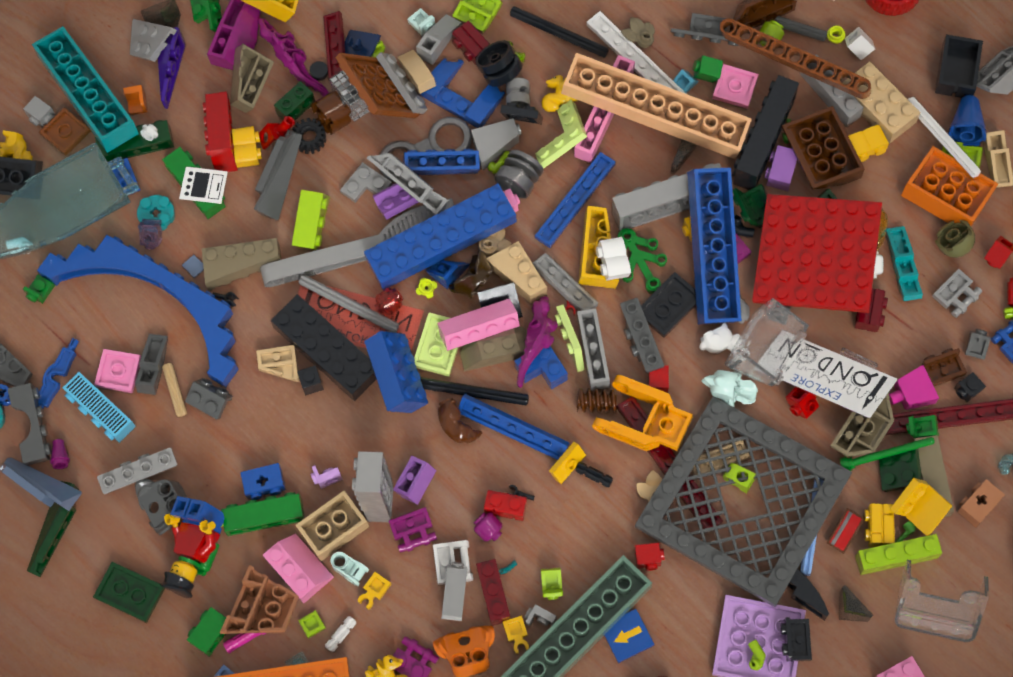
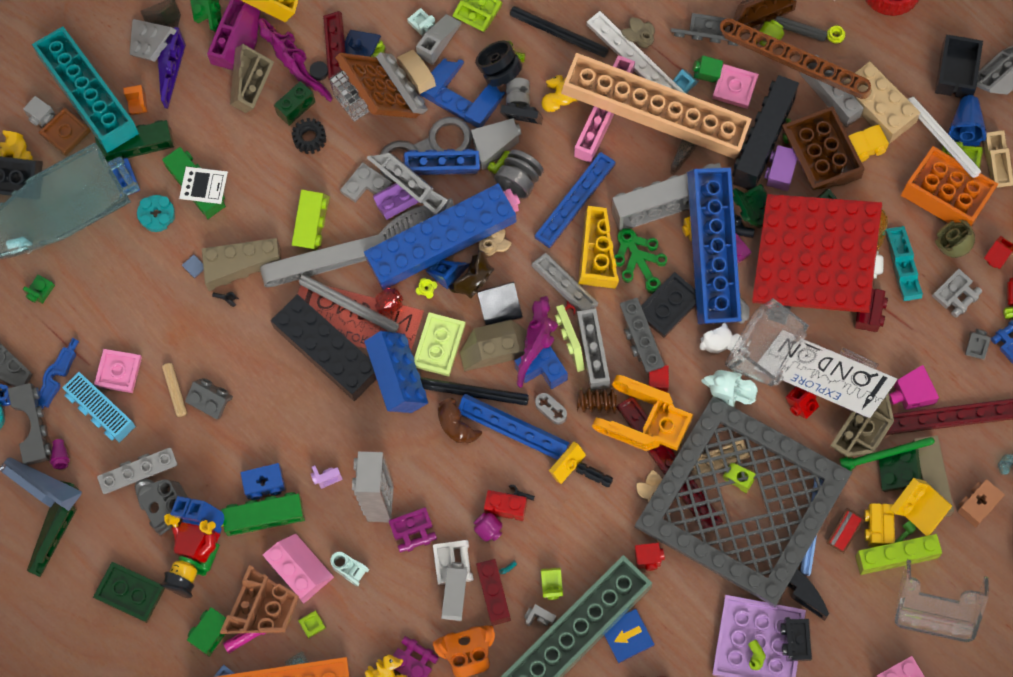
blue arch [37,235,239,388] -> none
dark grey slope [135,334,168,395] -> none
clear purple brick [138,219,162,249] -> none
white plate [140,124,158,141] -> none
red wedge [203,91,238,172] -> none
yellow brick [232,126,262,168] -> none
dark grey wedge [254,130,302,220] -> none
tan wing [256,345,300,382] -> none
red bracket [259,116,295,149] -> none
tan brick [295,491,369,561] -> none
black brick [297,365,324,396] -> none
reddish brown brick [311,90,351,135] -> none
white axle [325,616,357,652] -> none
yellow plate [358,572,392,610] -> none
medium lavender brick [393,456,437,505] -> none
bright pink brick [437,299,520,351] -> none
dark red brick [452,21,490,65] -> none
tan wedge [487,241,547,304] -> none
yellow plate [503,615,529,654] -> none
yellowish green plate [535,100,587,169] -> none
white brick [596,237,631,281] -> none
clear smoke slope [839,585,873,622] -> none
white panel [845,27,875,60] -> none
green bracket [906,415,939,438] -> none
reddish brown bracket [921,348,967,386] -> none
black bracket [954,372,986,403] -> none
none -> light grey beam [535,393,567,425]

